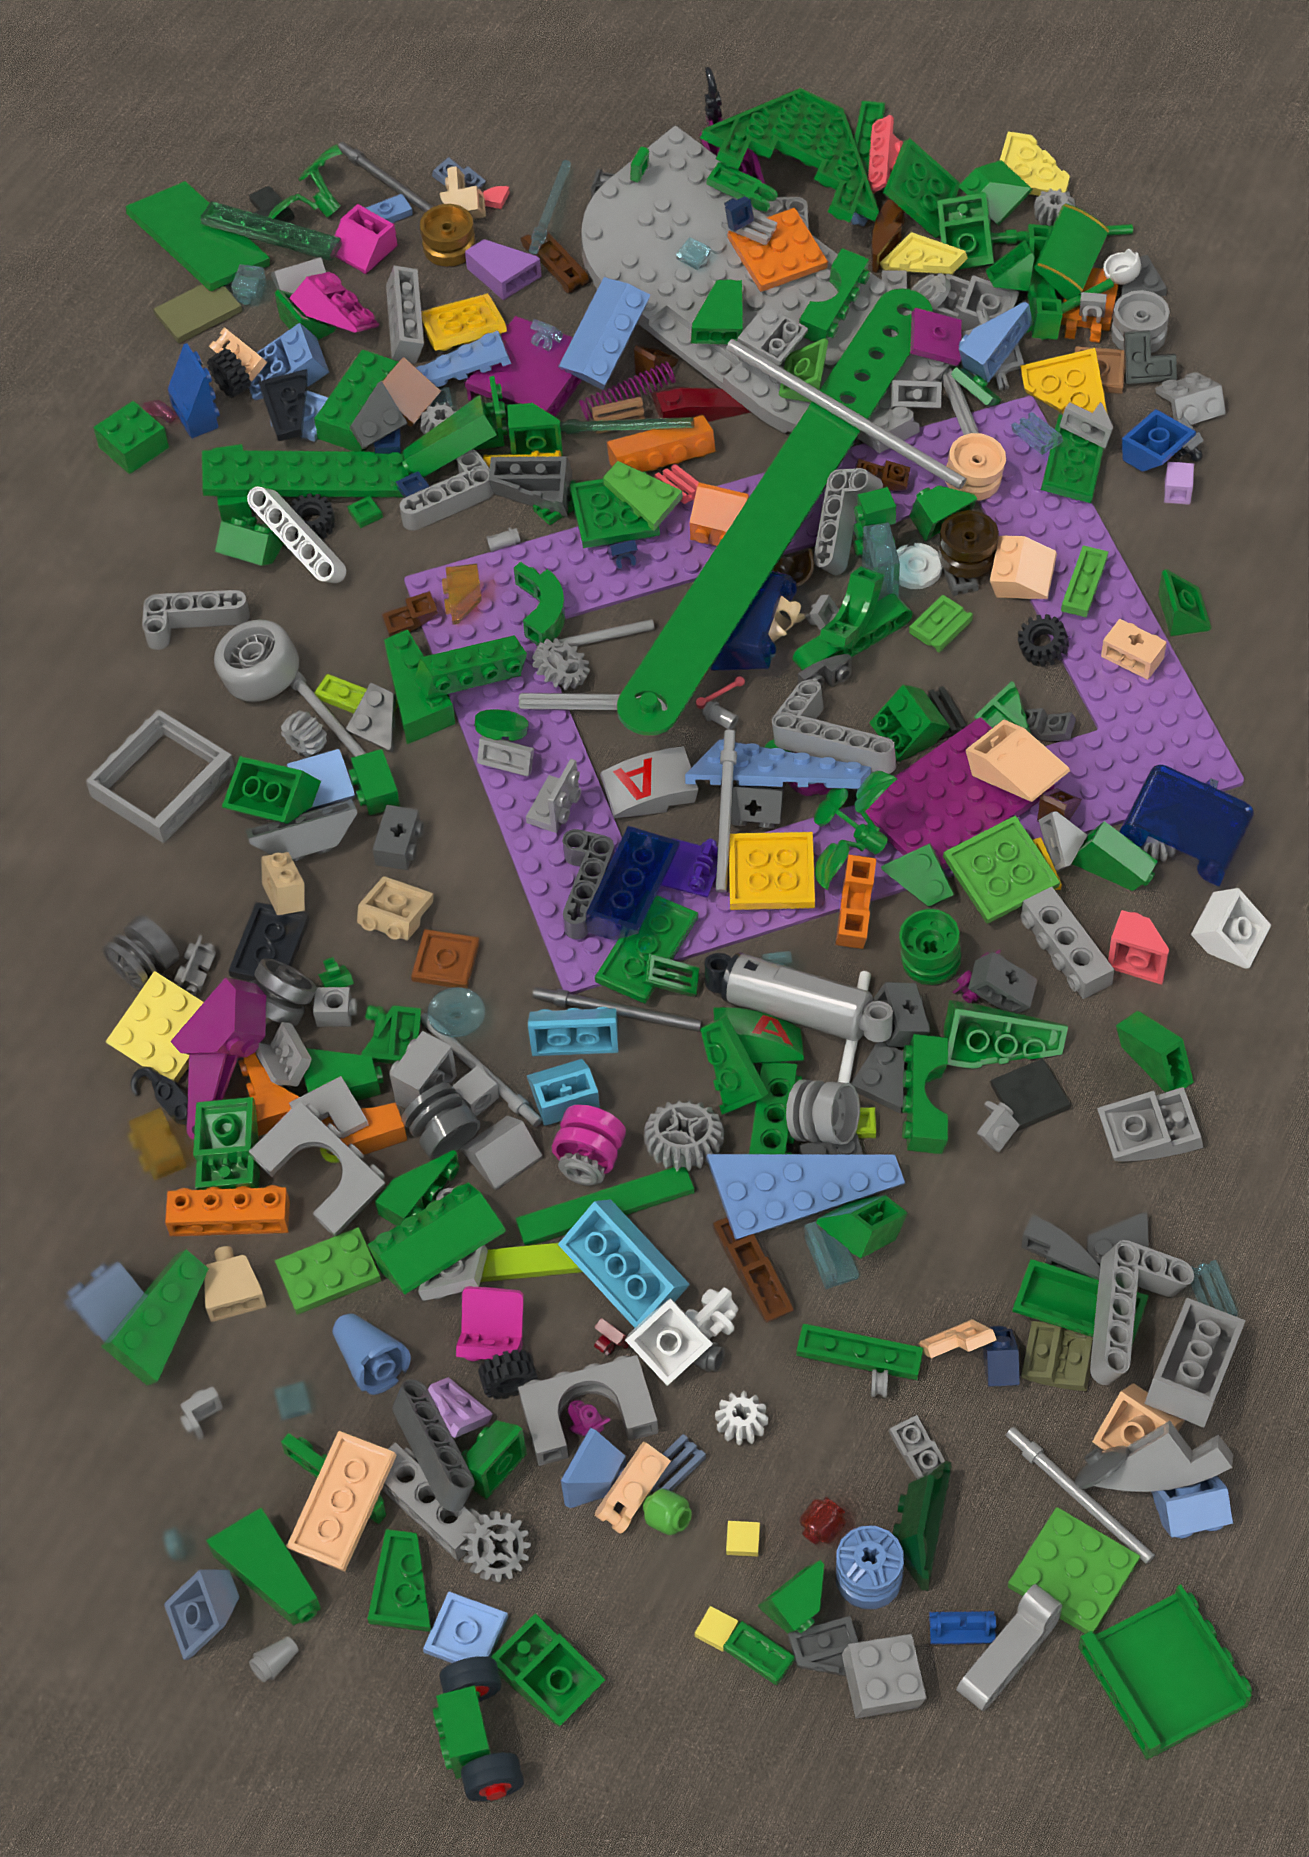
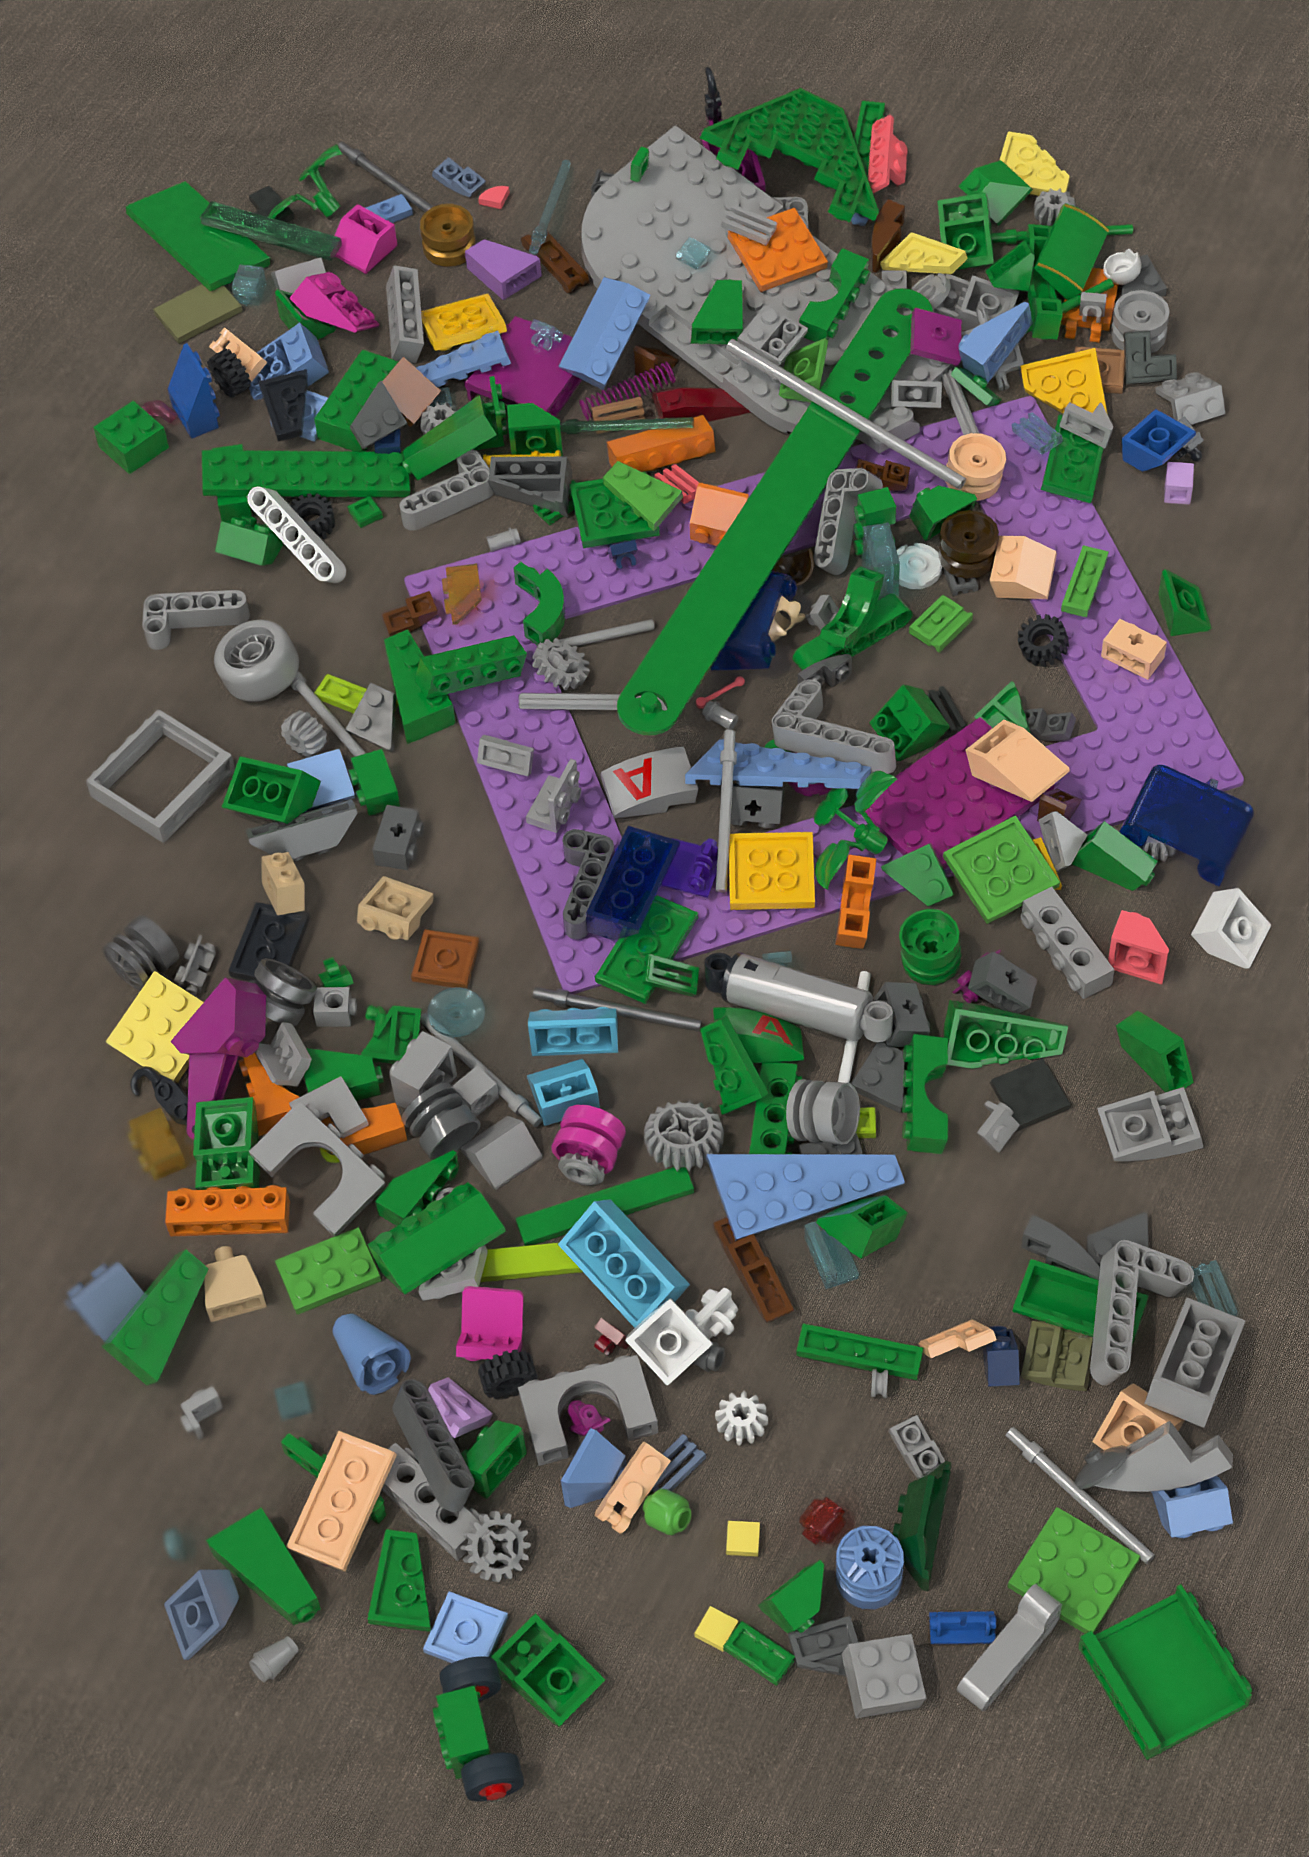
dark blue tile [396,471,430,498] -> none
tan brick [440,166,486,219] -> none
green tile [474,709,528,741] -> none
green hinge [706,162,778,212] -> none
dark blue tile [724,196,754,232] -> none
green plate [883,138,961,238] -> none

